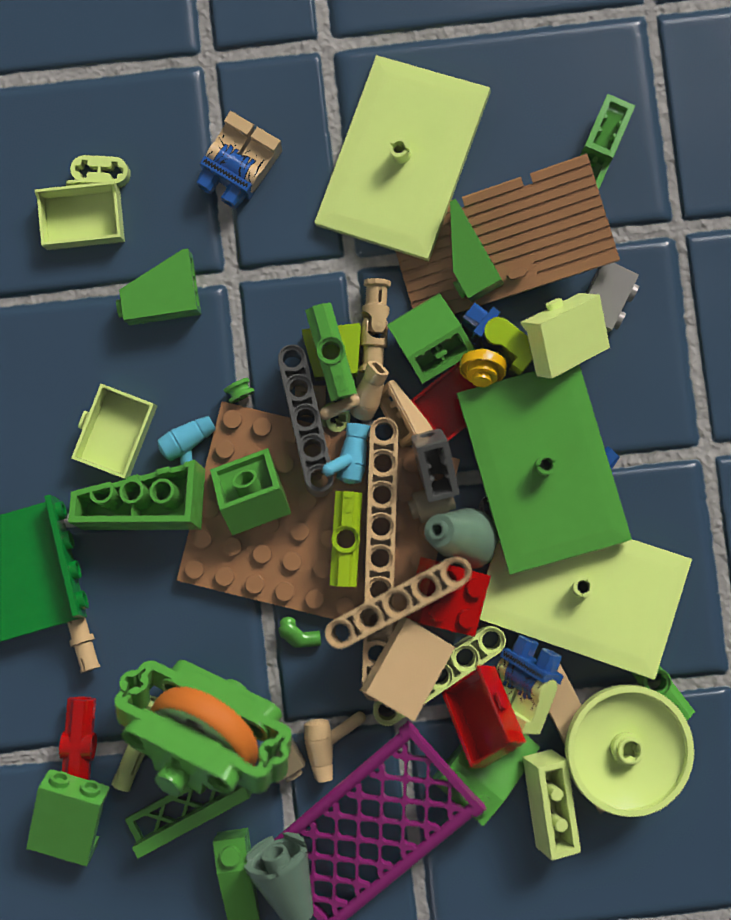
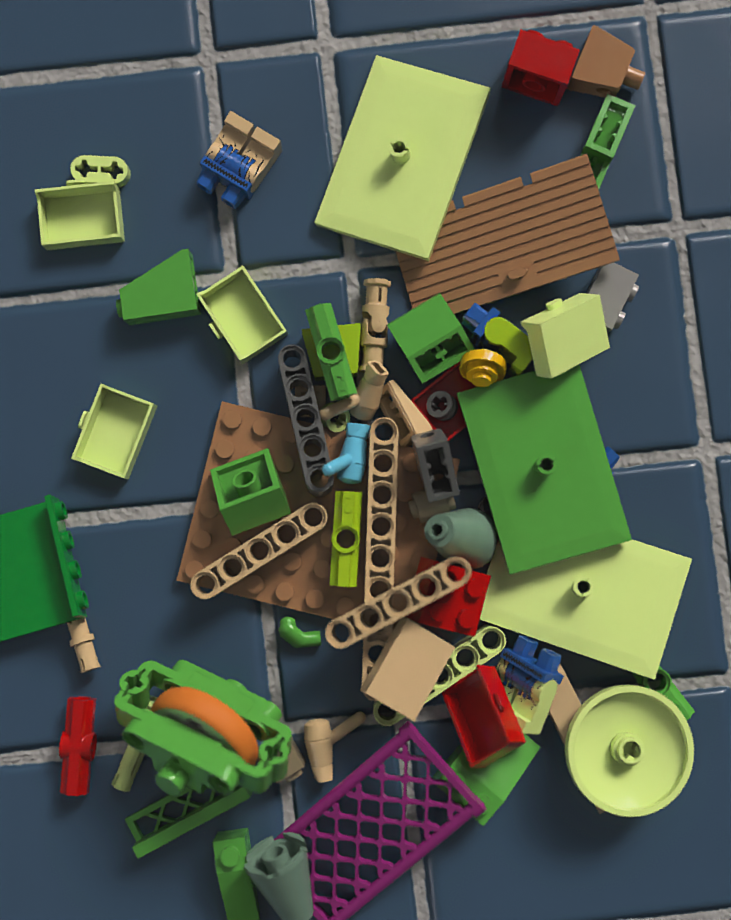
bright green panel [26,769,109,866] -> none
bright green wedge [68,460,205,530] -> none
medium azure piece [158,416,216,465] -> none
bright green bush [224,378,255,404] -> none
bright green slope [450,198,504,303] -> none
yellowish green brick [523,749,581,861] -> none
none -> tan beam [190,503,328,599]
none -> yellowish green container [196,266,288,364]
none -> dark grey bush [426,391,458,421]
none -> red brick [501,29,580,107]
none -> medium nougat torso [567,25,646,98]

